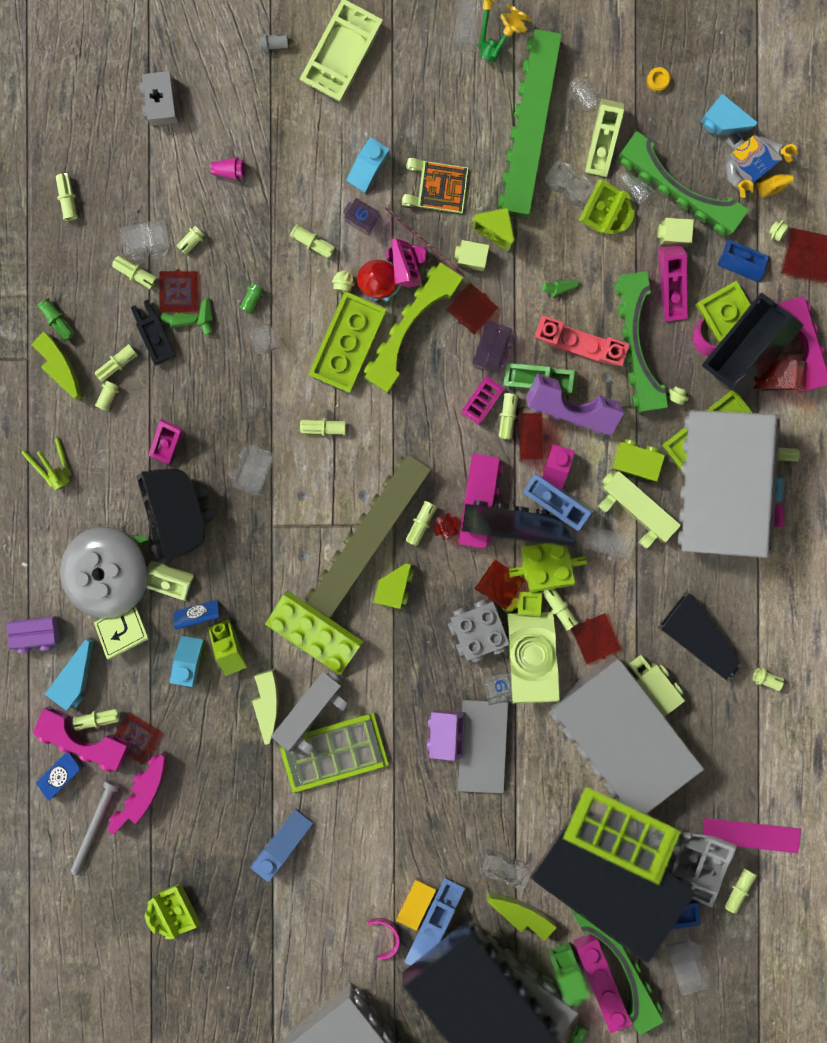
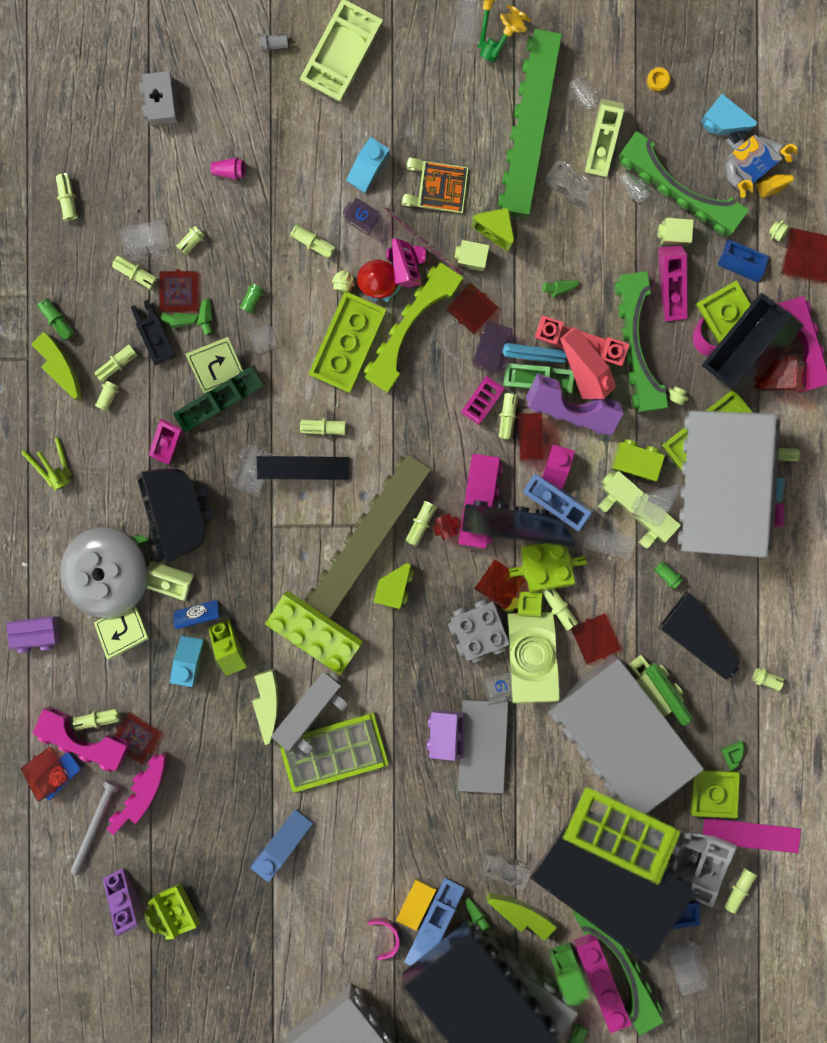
medium azure slope [44,637,94,711] -> none
lime slope [578,179,635,234] -> none
none -> clear red piece [20,747,69,802]
none -> medium lavender slope [103,868,144,937]
none -> dark green slope [173,365,266,433]
none -> yellowish green piece [186,337,243,393]
none -> black slope [257,456,349,480]
none -> bright green bar [465,897,491,933]
none -> medium azure axle [503,343,567,364]
none -> coral slope [560,327,616,399]
none -> clear slope [631,484,682,527]
none -> bright green axle [645,664,693,726]
none -> bright green pin [653,560,683,589]
none -> lime plate [690,770,740,818]
none -> bright green tile [720,740,744,771]

